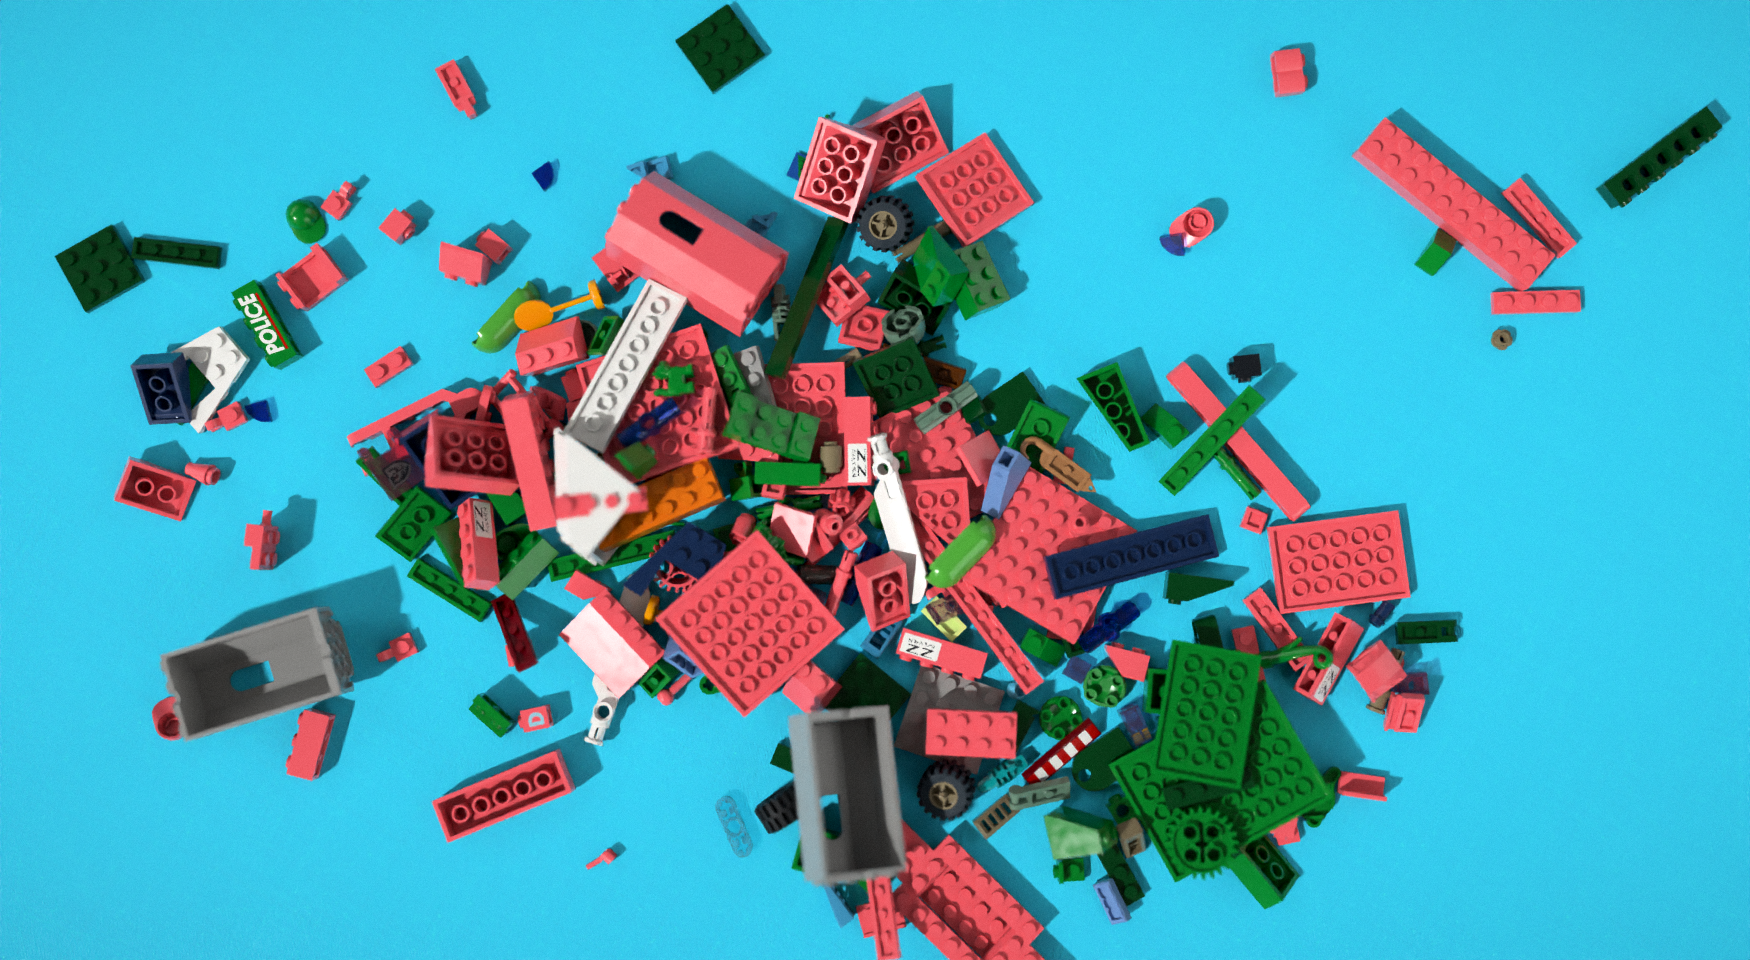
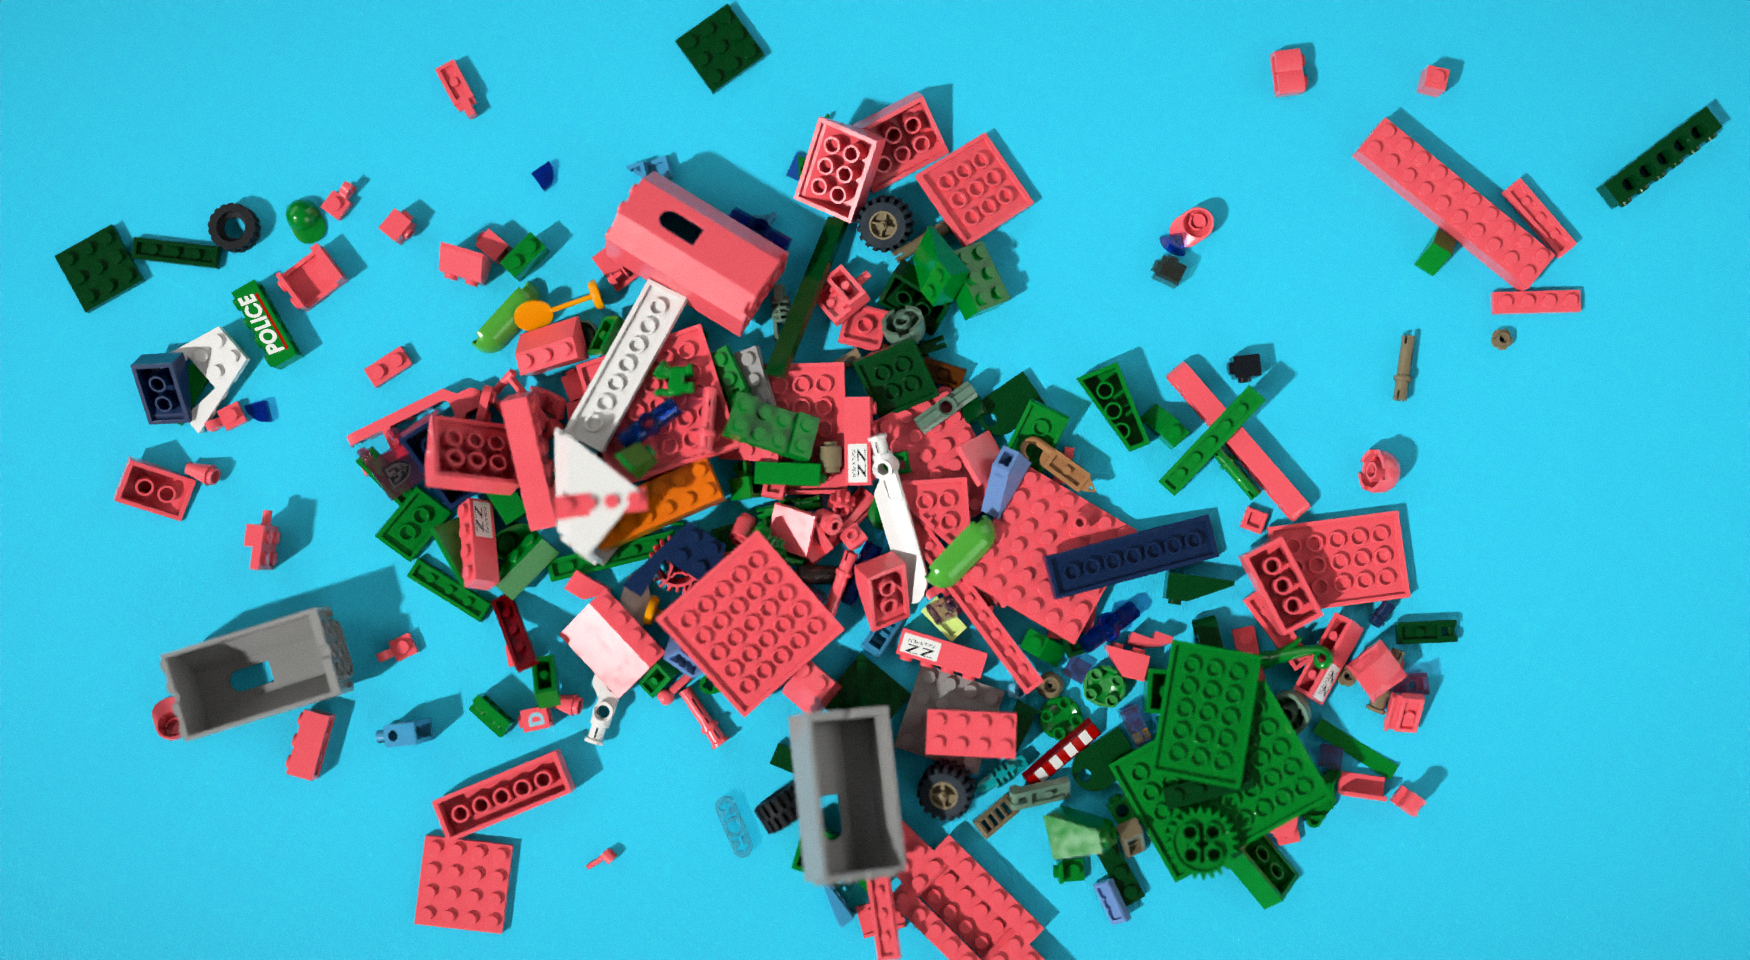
none -> black tyre [208,203,261,253]
none -> dark azure torso [376,718,434,748]
none -> coral plate [414,835,514,934]
none -> green brick [500,232,551,282]
none -> green brick [532,654,561,709]
none -> coral cone [552,694,583,716]
none -> coral pin [679,686,729,750]
none -> clear blue piece [729,207,792,251]
none -> dark tan plate [1037,671,1064,699]
none -> coral slope [1126,631,1173,648]
none -> clear smoke brick [1150,255,1187,289]
none -> coral brick [1238,536,1323,636]
none -> sand green cylinder [1274,690,1312,734]
none -> green sticker [1313,718,1398,780]
none -> tile [1318,743,1344,771]
none -> dark tan plate [1337,665,1356,687]
none -> coral cylinder [1358,449,1401,493]
none -> coral leg [1389,785,1427,817]
none -> dark tan pin [1392,335,1416,402]
none -> coral brick [1417,65,1450,97]

